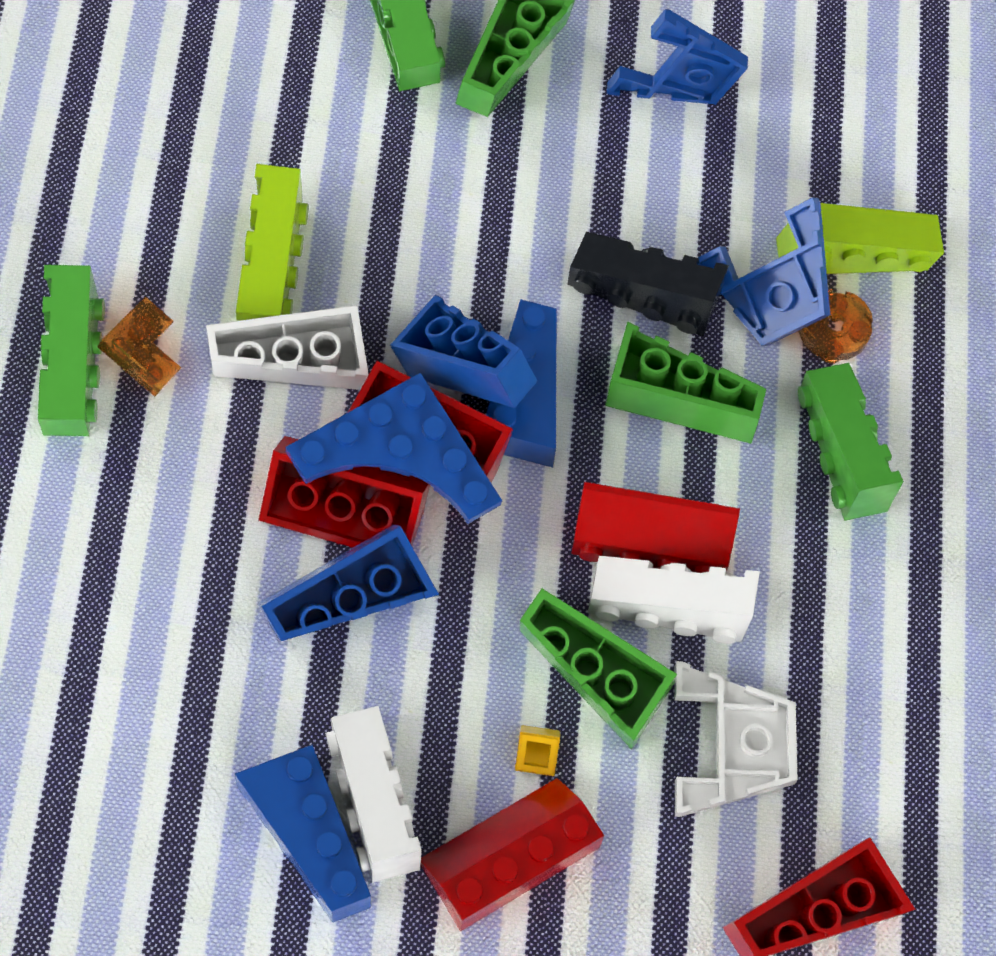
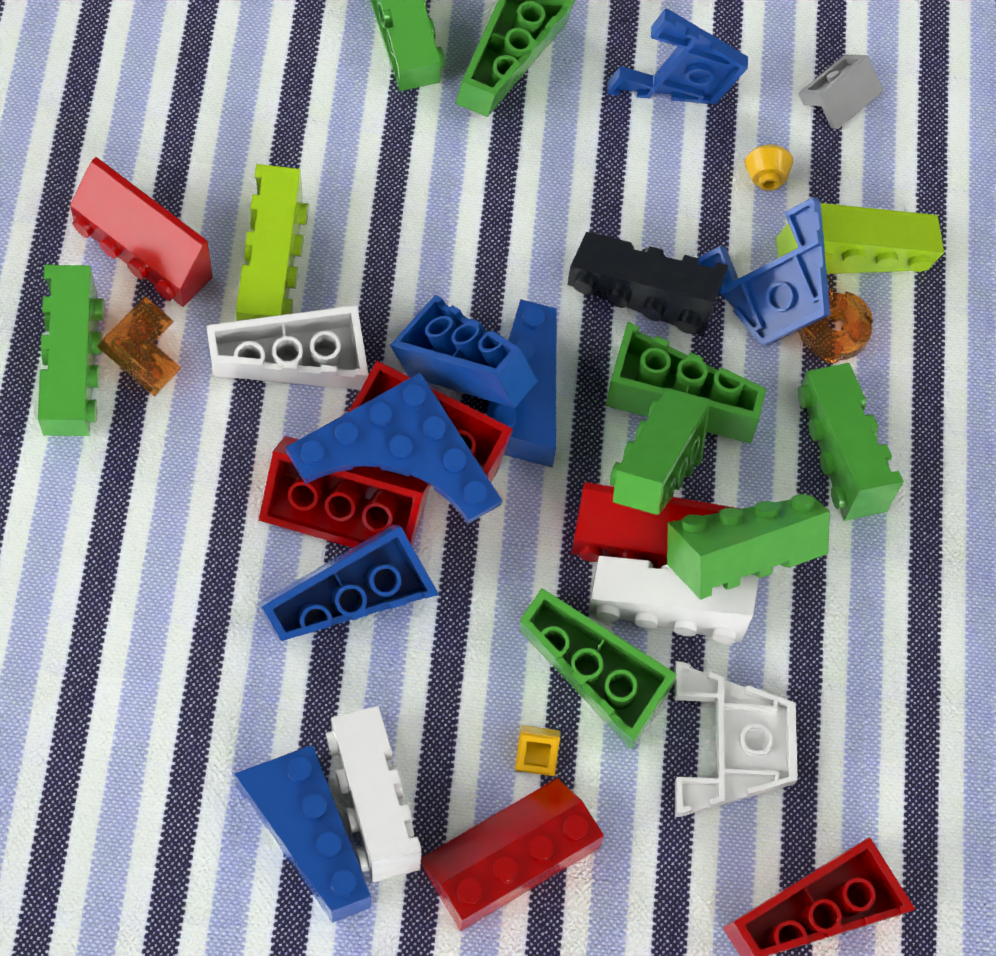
none -> slope [70,157,213,307]
none -> bright green wedge [610,388,711,515]
none -> bright green wedge [667,494,830,600]
none -> yellow cone [744,144,794,191]
none -> light grey panel [798,54,883,129]

